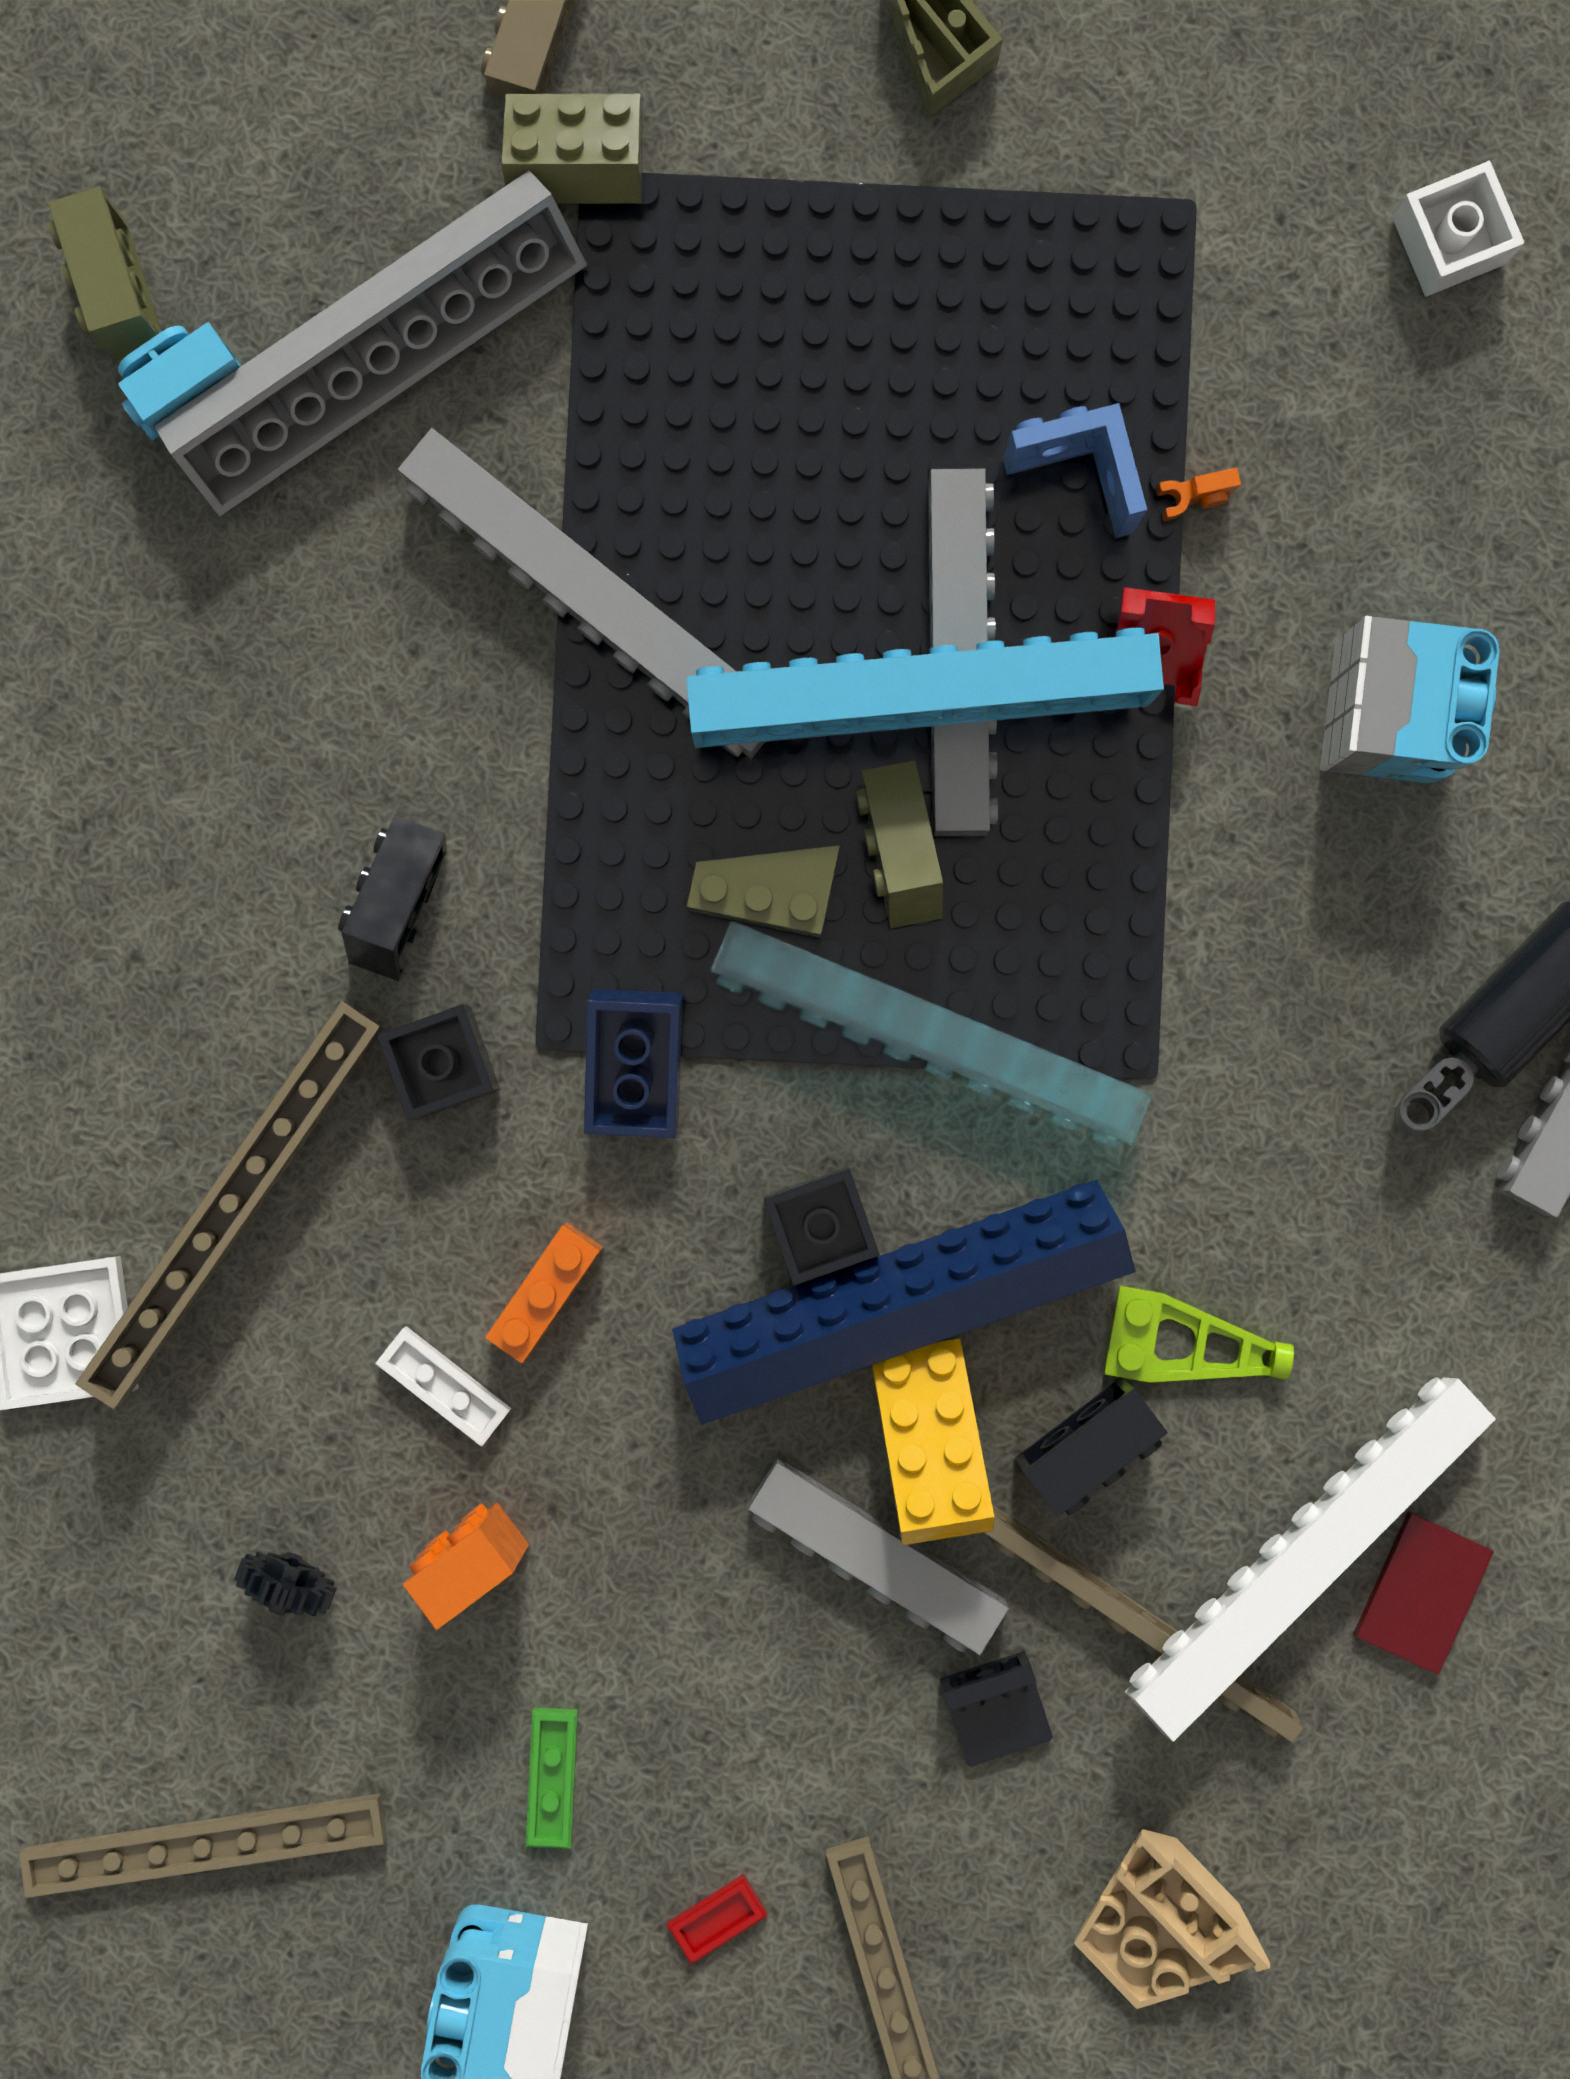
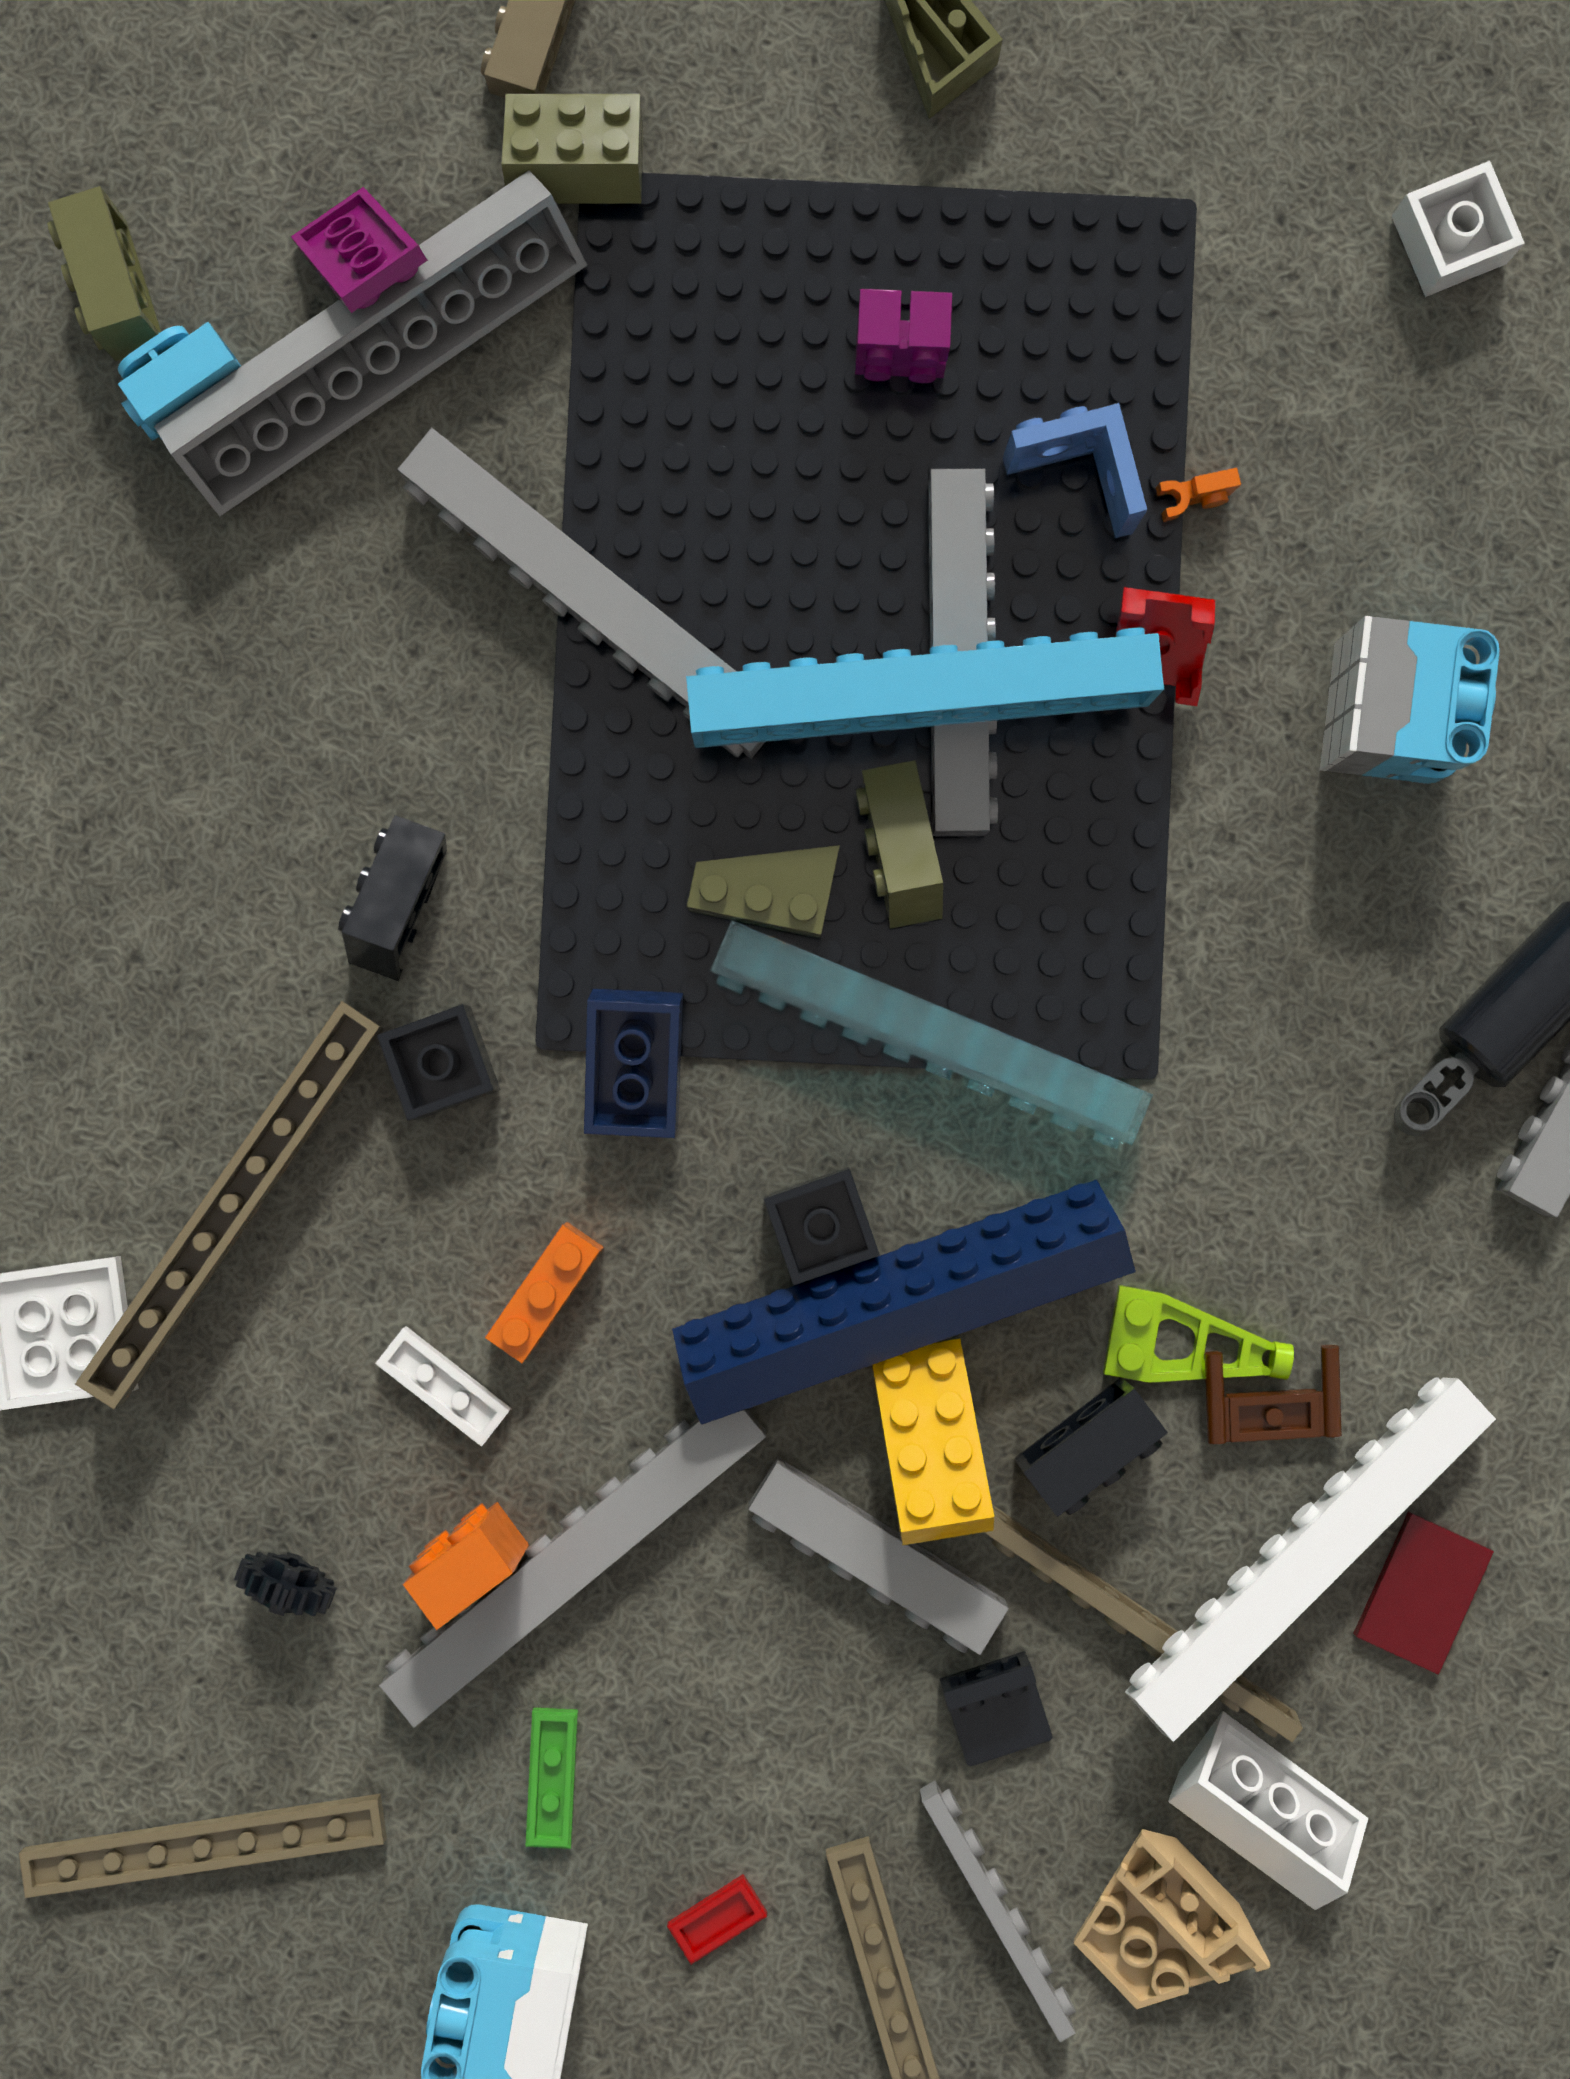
none -> magenta plate [291,187,428,313]
none -> light grey brick [379,1409,767,1728]
none -> magenta piece [855,289,952,383]
none -> light grey plate [920,1780,1076,2042]
none -> white slope [1168,1711,1368,1910]
none -> reddish brown plate [1204,1345,1342,1444]

